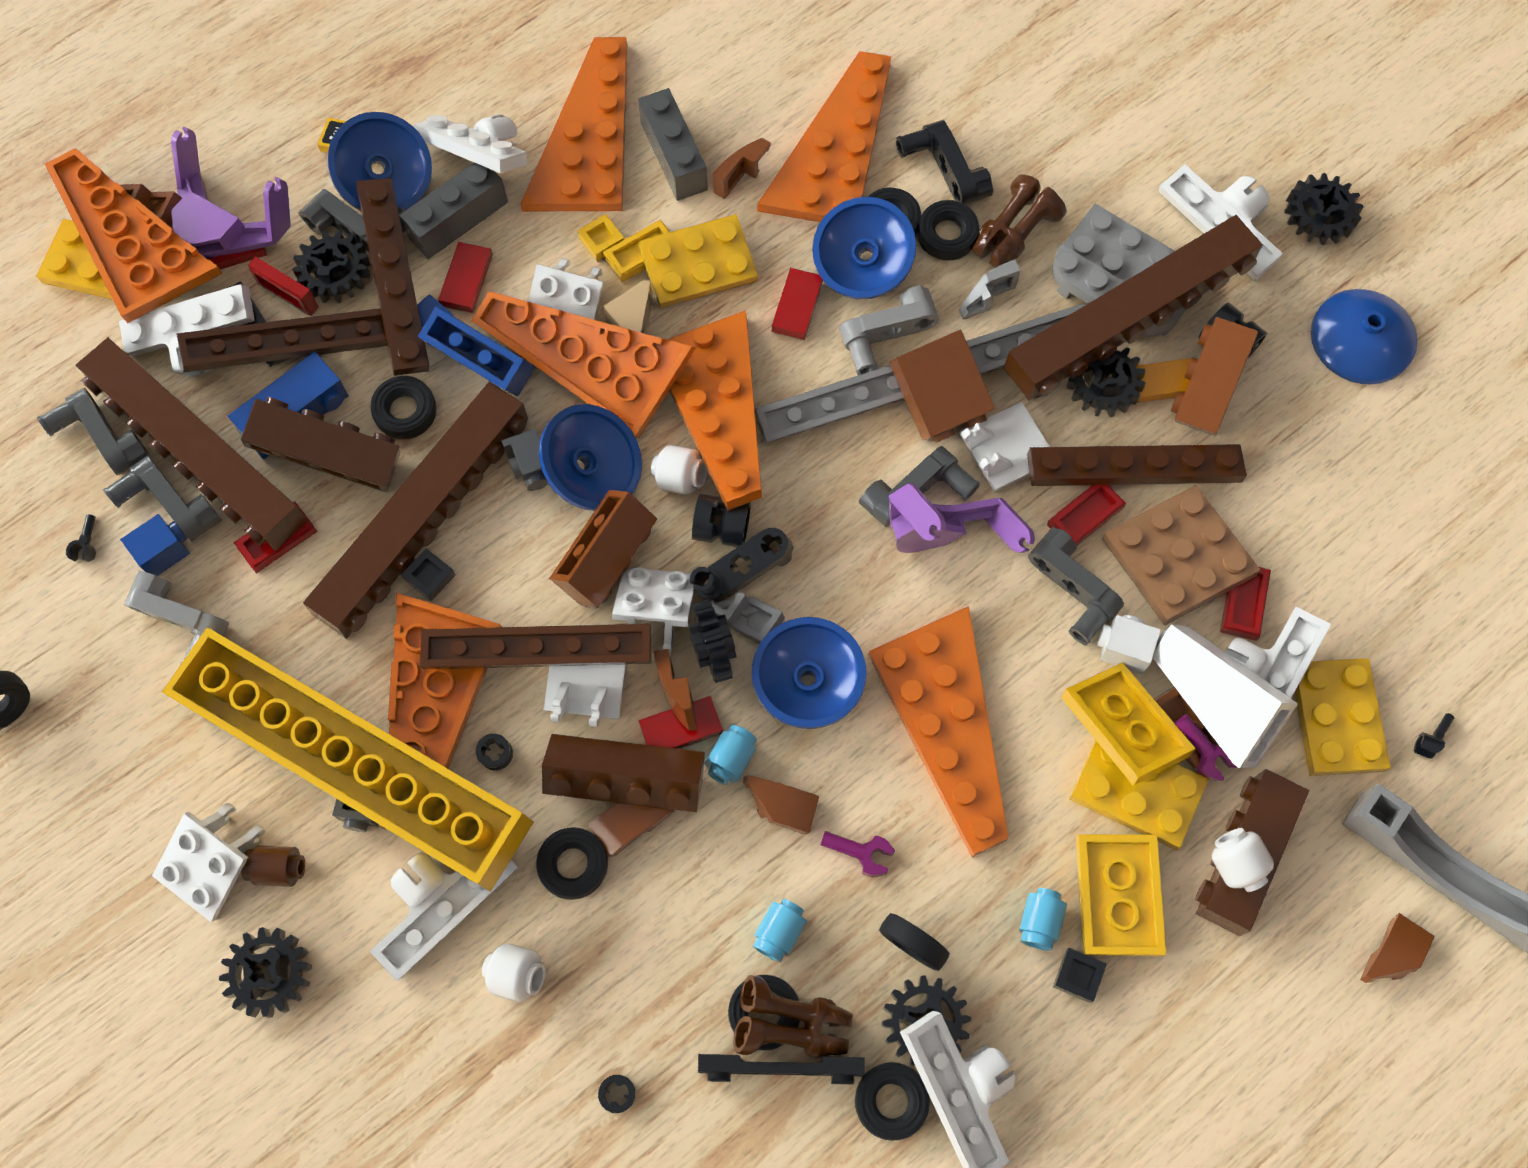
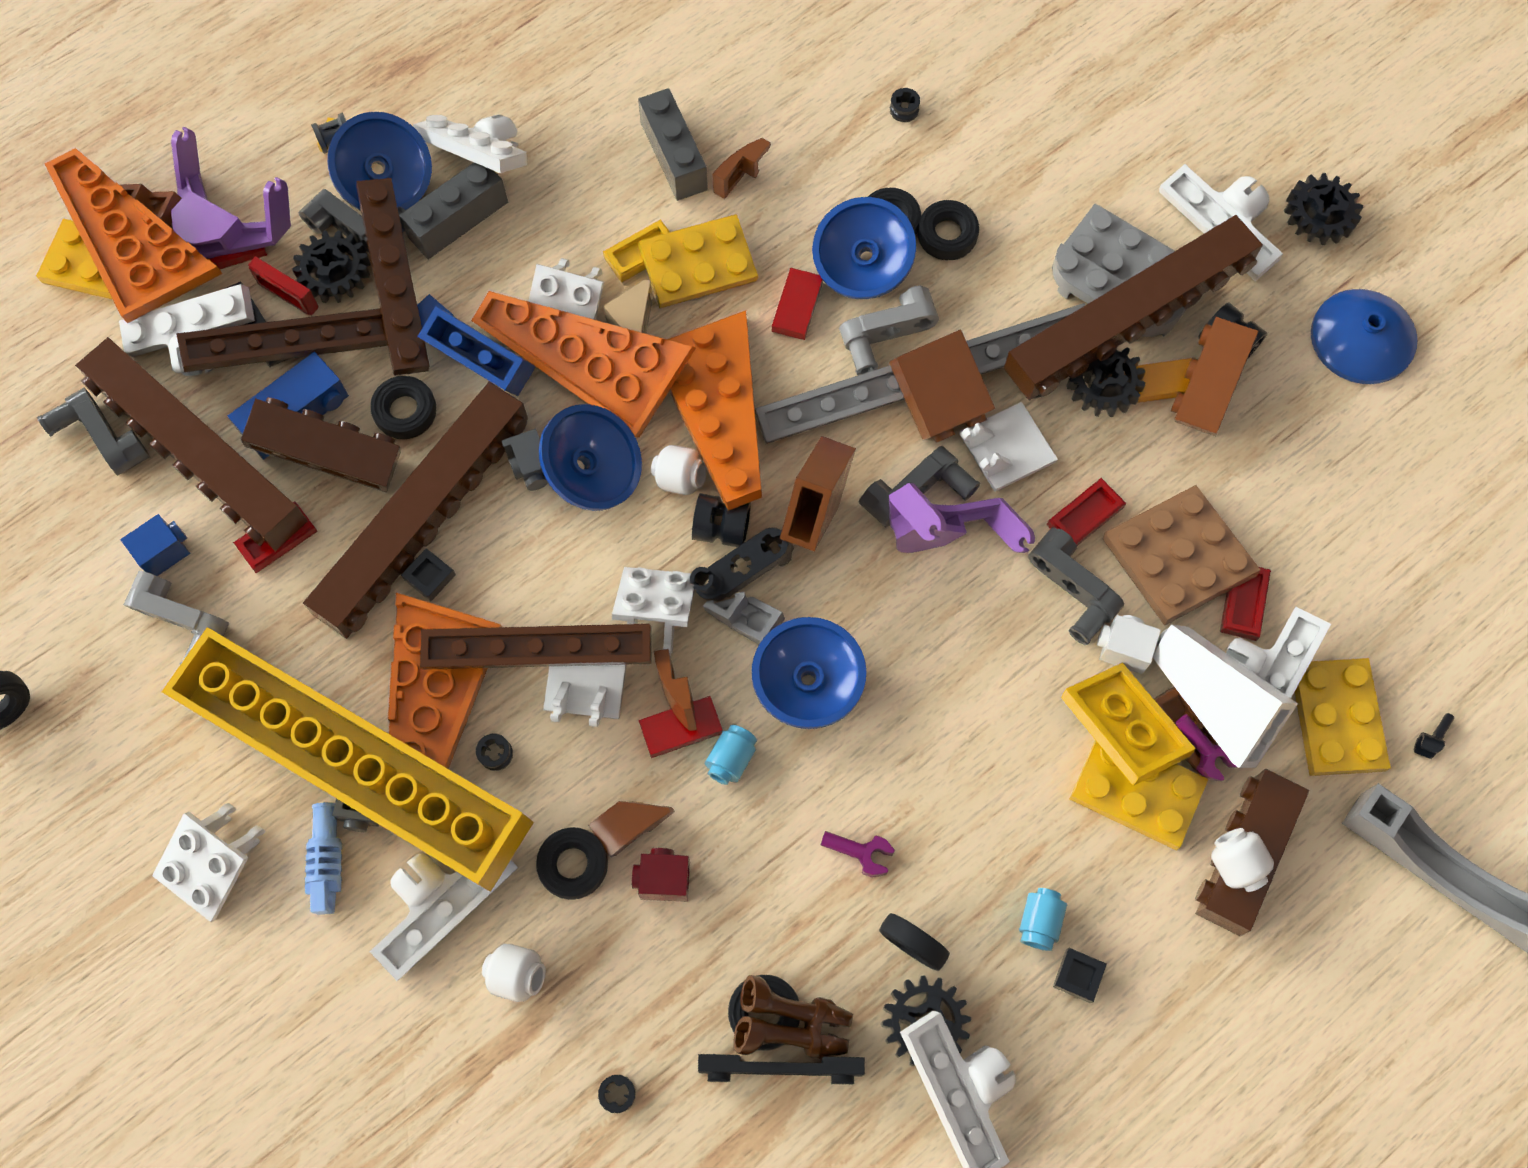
black hand [66,514,96,562] -> none
dark grey beam [103,455,222,542] -> none
black gear [219,927,312,1018] -> none
reddish brown brick [241,845,305,887] -> none
red tile [438,242,493,313] -> none
orange wing [520,37,628,212] -> none
reddish brown brick [542,734,705,812] -> none
dark orange brick [549,490,658,608] -> none
yellow tile [577,214,624,262] -> none
black gear [688,599,737,683] -> none
dark orange slope [743,775,819,834] -> none
medium azure brick [753,899,807,963] -> none
orange wing [757,51,891,222] -> none
black tyre [855,1062,930,1141] -> none
orange wing [868,606,1008,857] -> none
black beam [896,120,993,204] -> none
light grey slope [959,259,1021,320] -> none
reddish brown piece [972,174,1067,268] -> none
reddish brown plate [1027,444,1247,486] -> none
yellow plate [1076,834,1166,957] -> none
dark orange slope [1360,913,1435,983] -> none
none -> light blue hinge [305,802,343,915]
none -> dark grey bush [311,112,346,154]
none -> dark red brick [632,848,690,902]
none -> dark orange brick [780,436,856,552]
none -> black bush [890,88,920,122]

